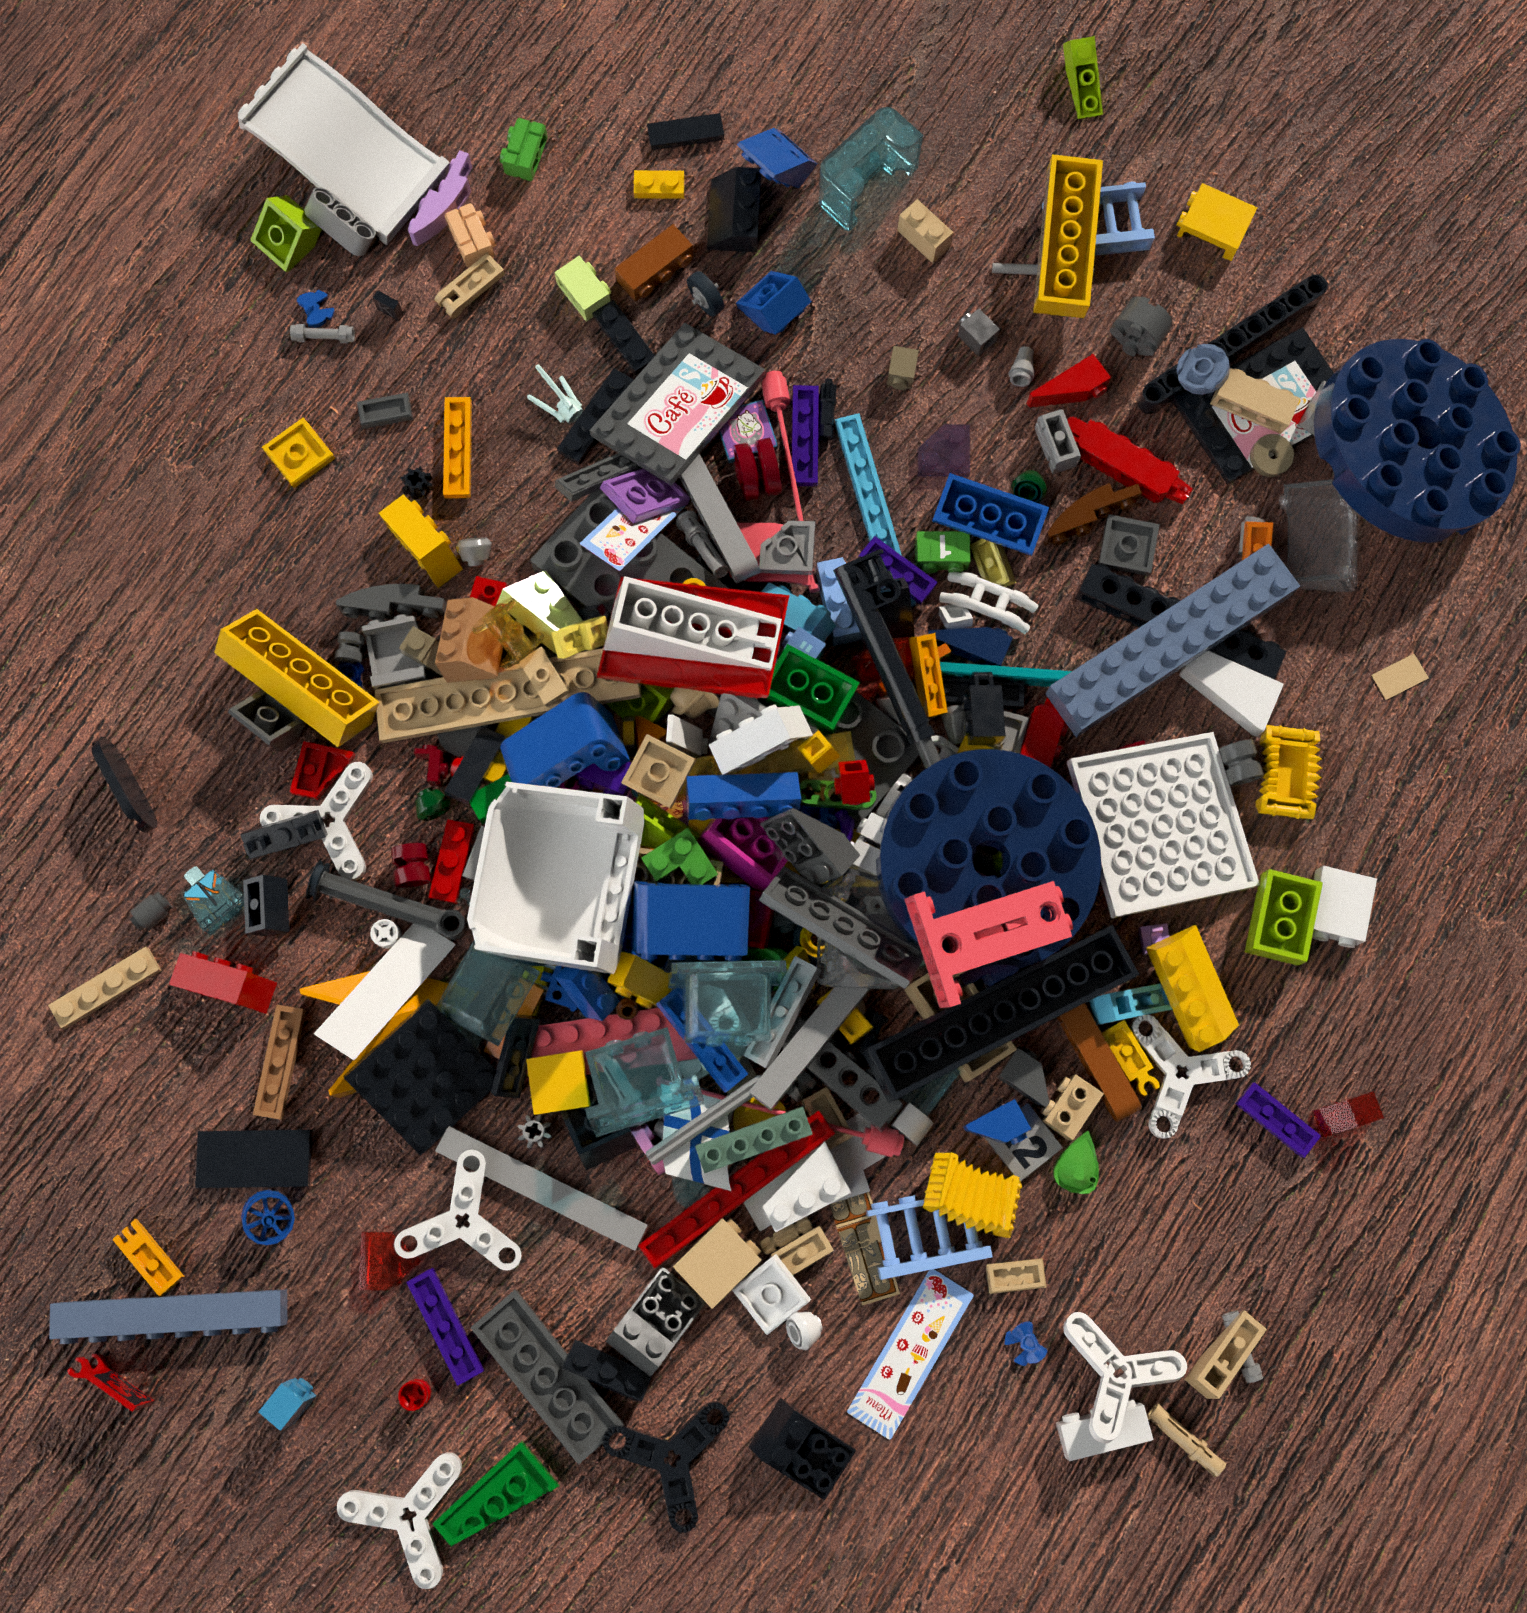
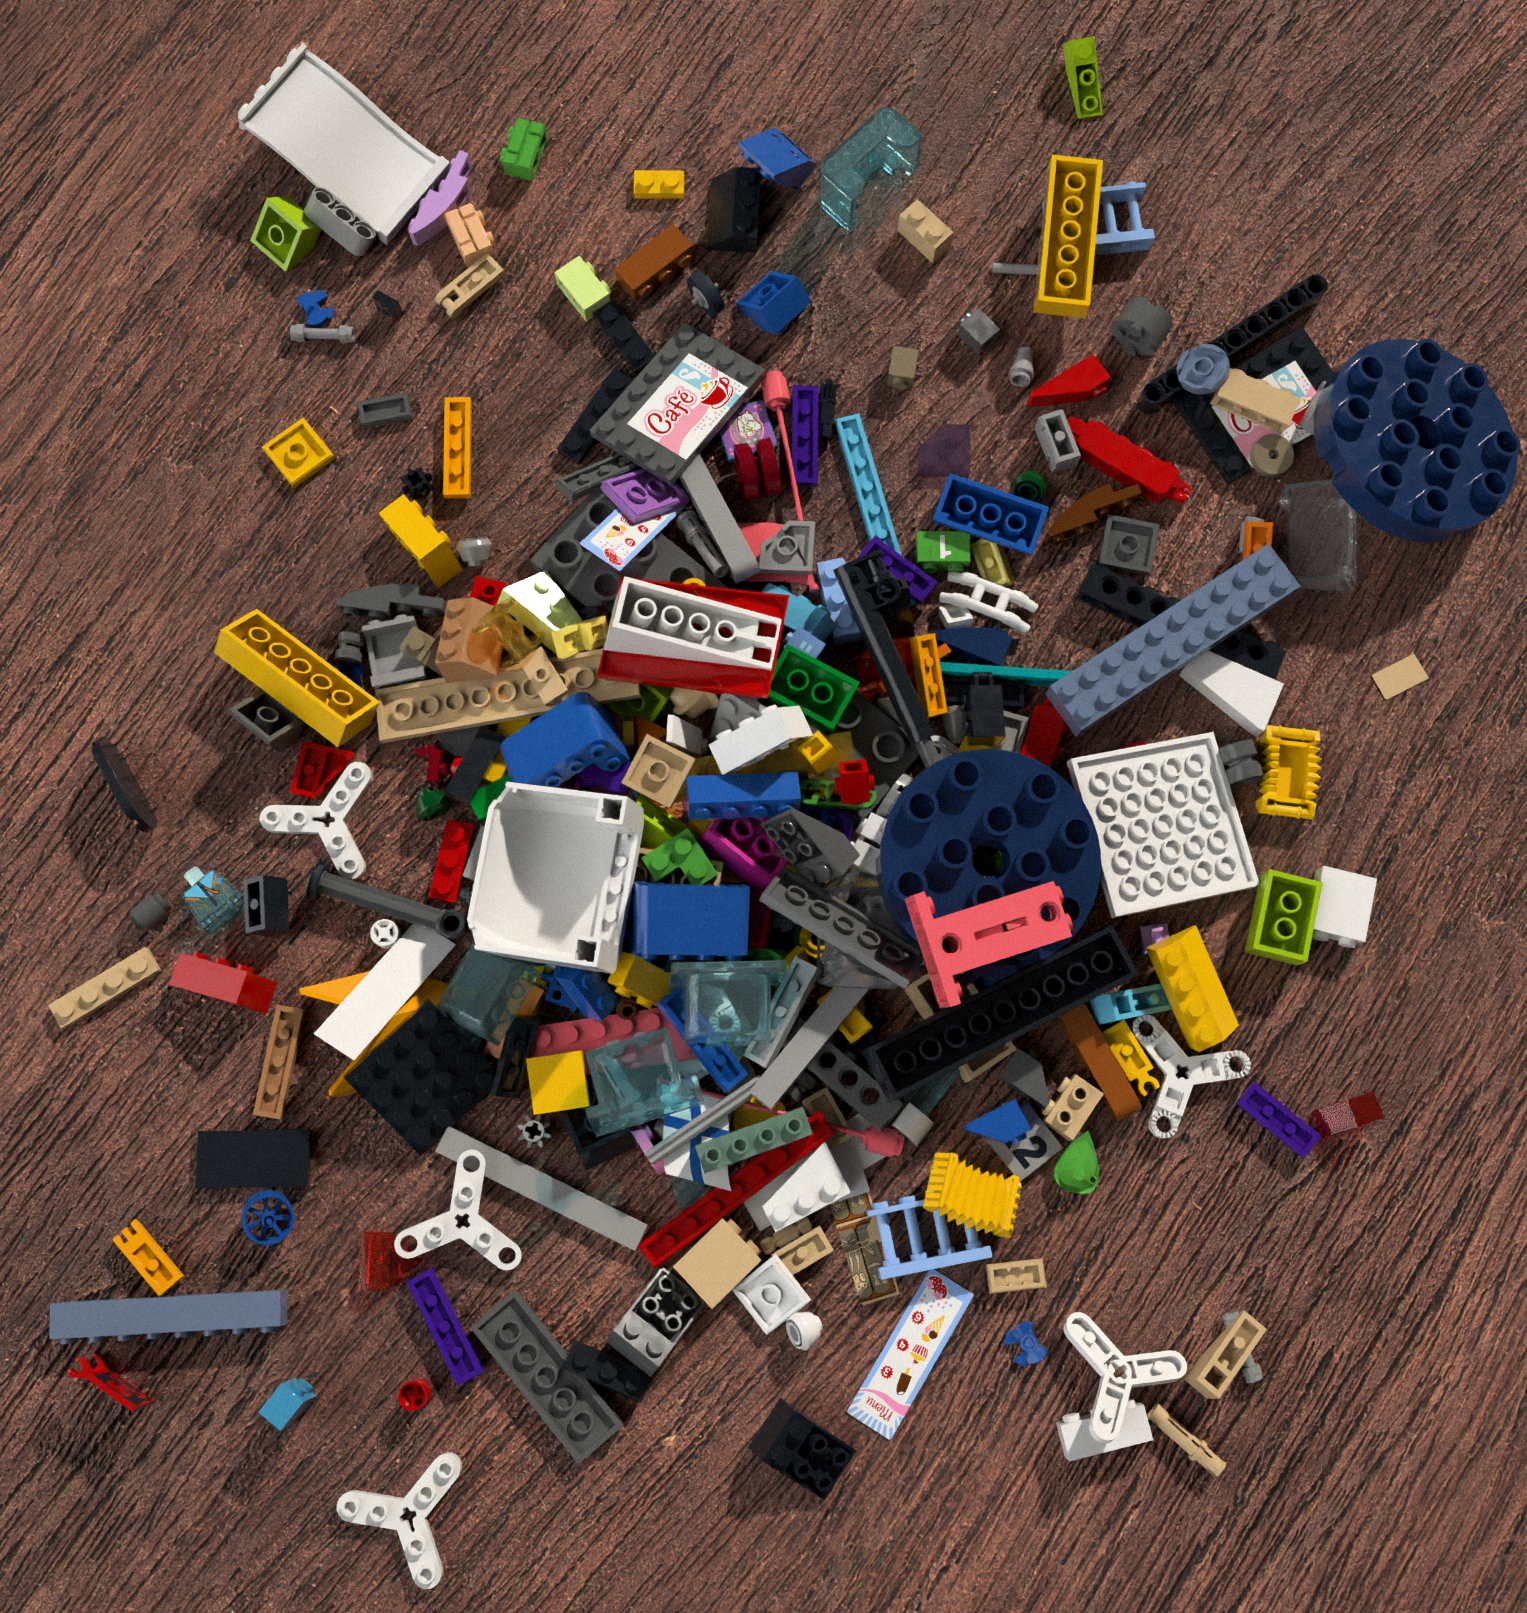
black plate [240,810,328,859] -> none
dark red wheel [391,843,431,888] -> none
green wing [432,1441,559,1546] -> none
light aqua plant [527,365,584,424] -> none
black piece [602,1401,729,1533] -> none
black tile [647,113,725,151] -> none
yellow panel [1176,183,1258,261] -> none

